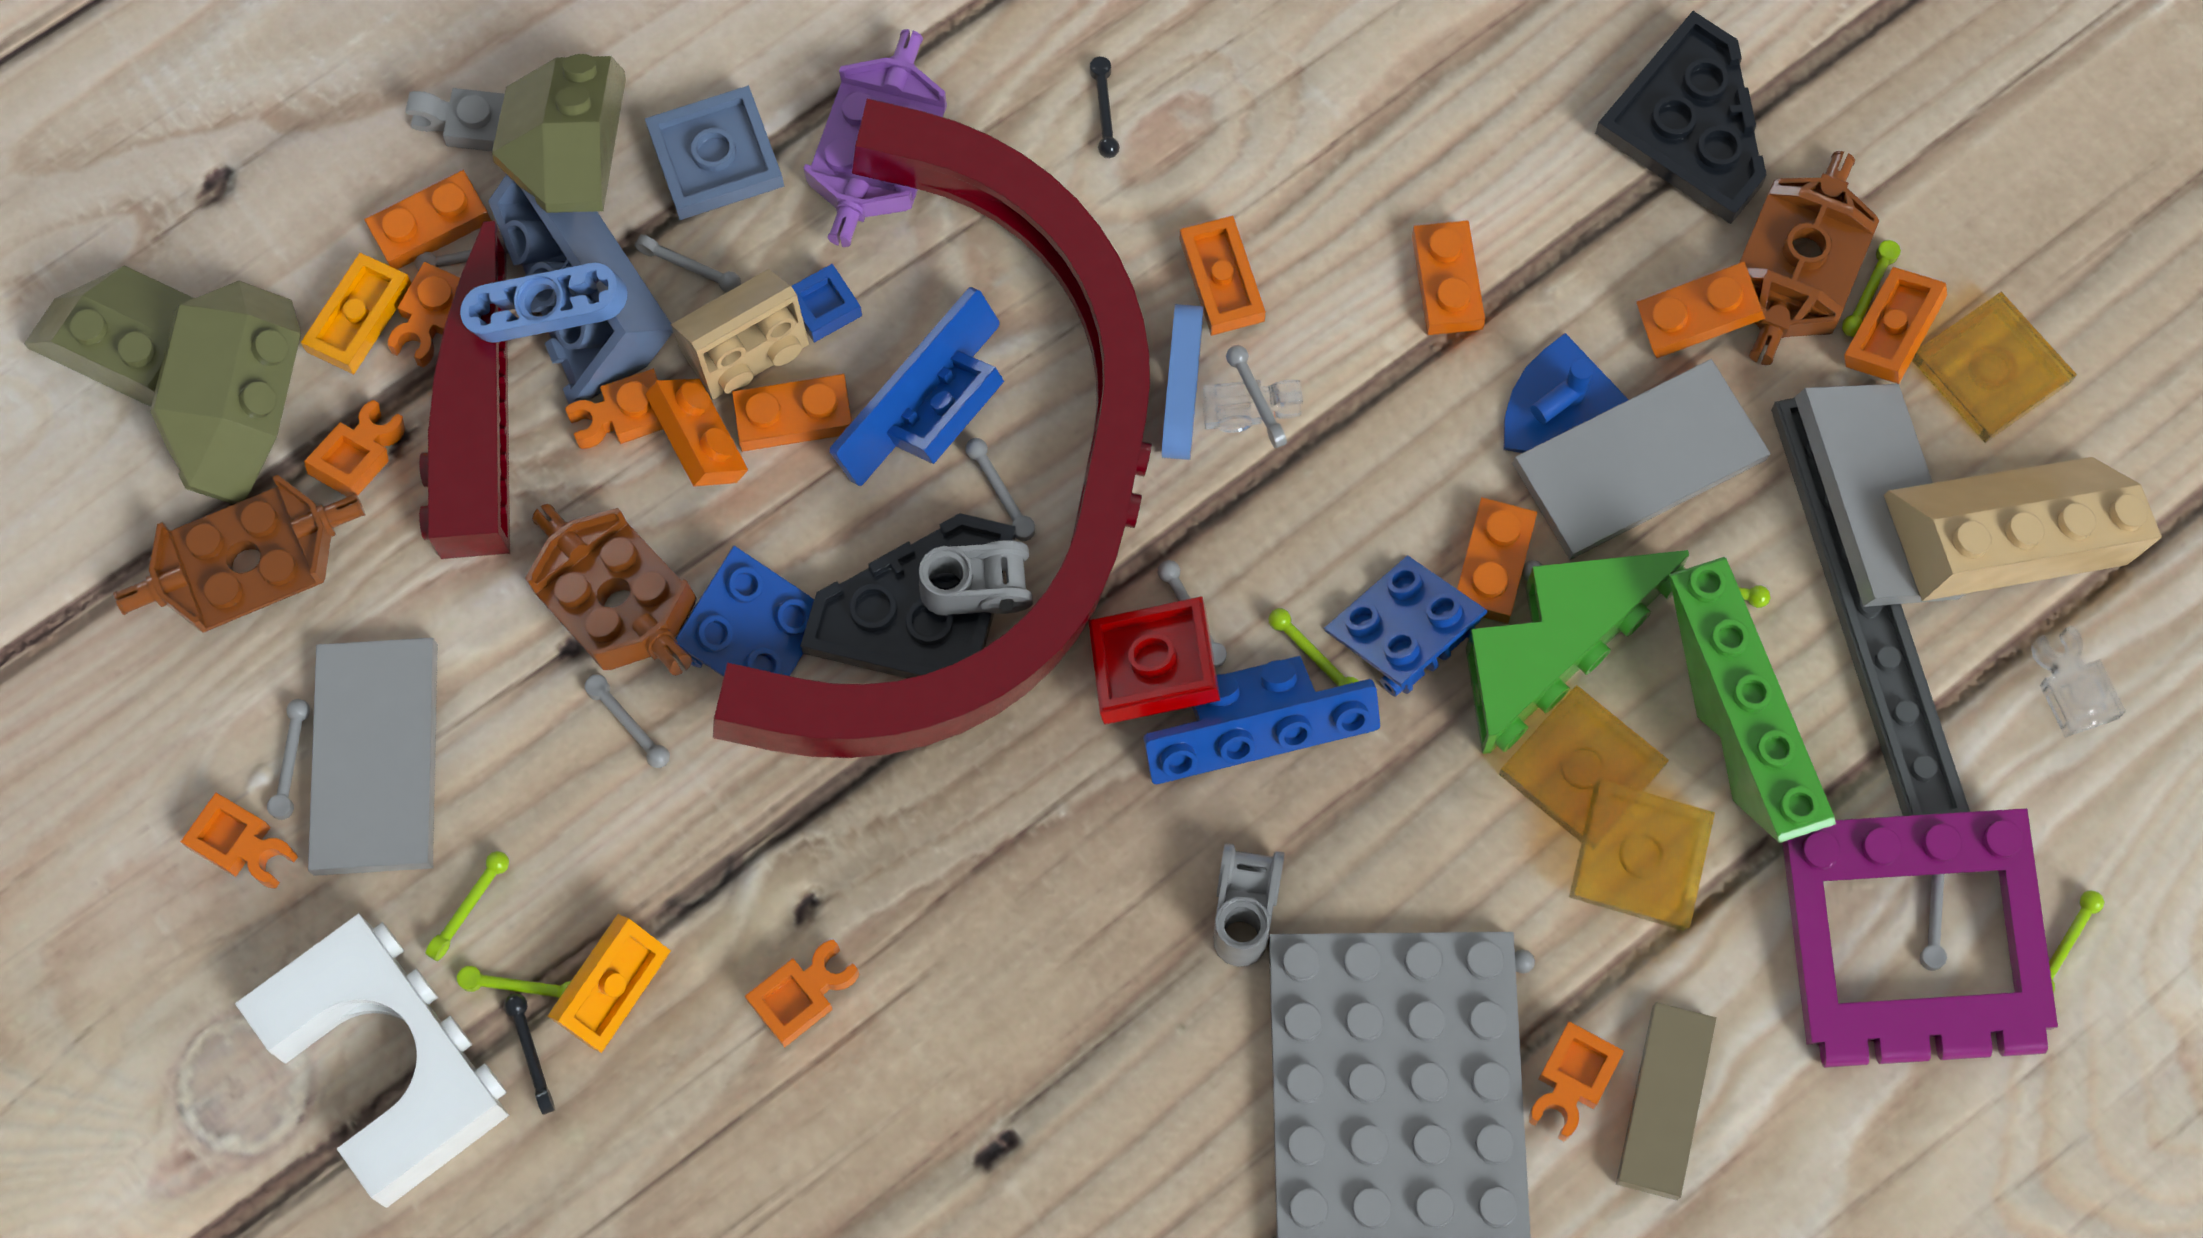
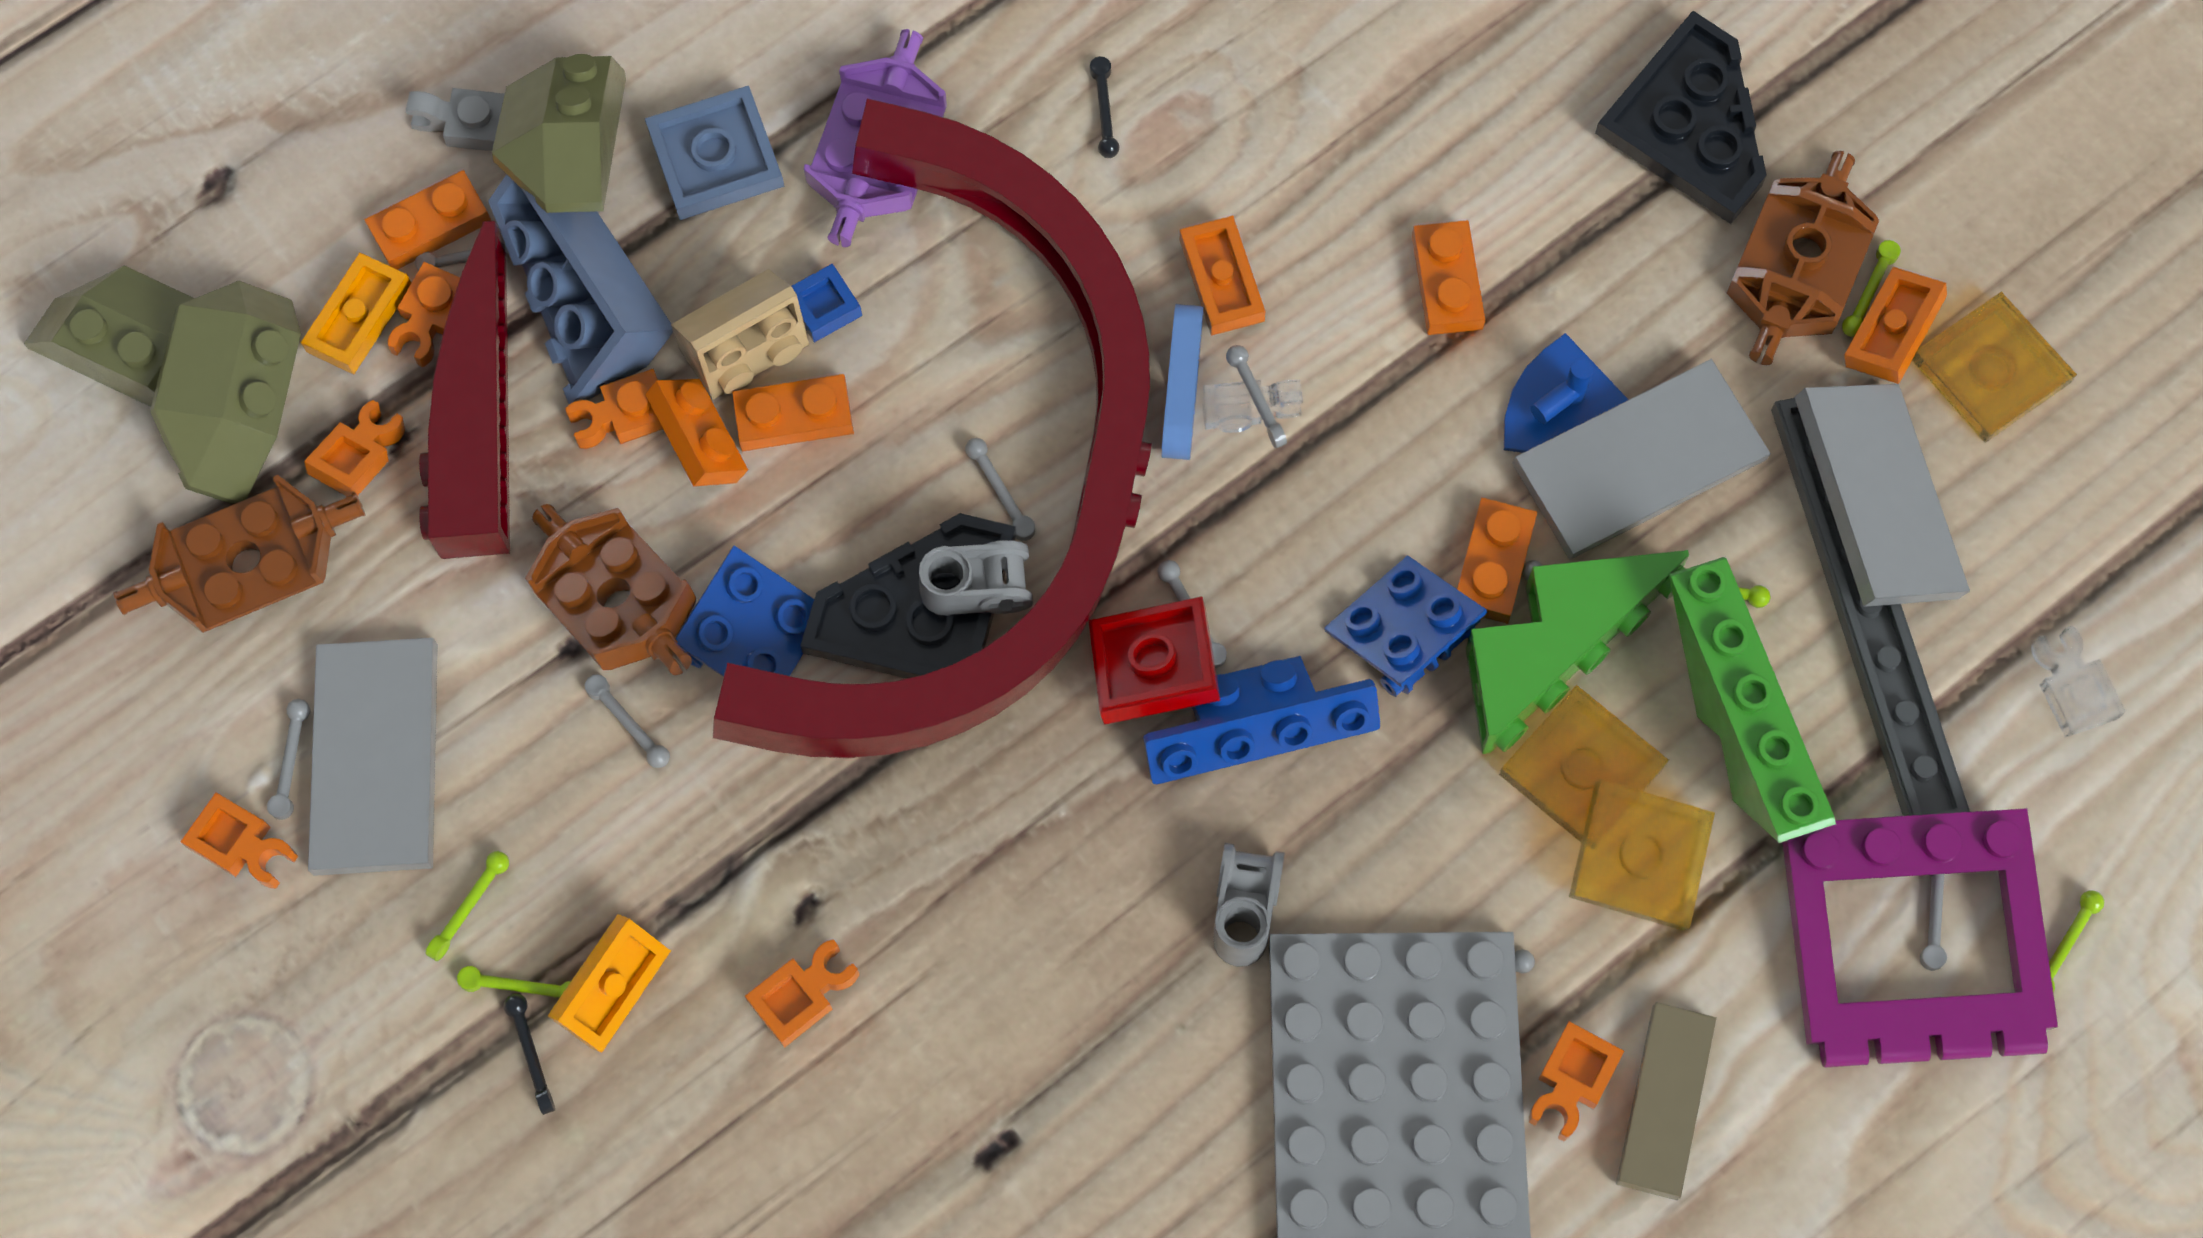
white arch [235,913,509,1208] -> none
medium blue beam [460,263,627,343] -> none
light grey hinge [634,234,741,293] -> none
blue bracket [829,287,1004,486] -> none
lime hinge [1268,608,1358,686] -> none
orange plate [1636,261,1765,358] -> none
tan slope [1884,457,2162,601] -> none

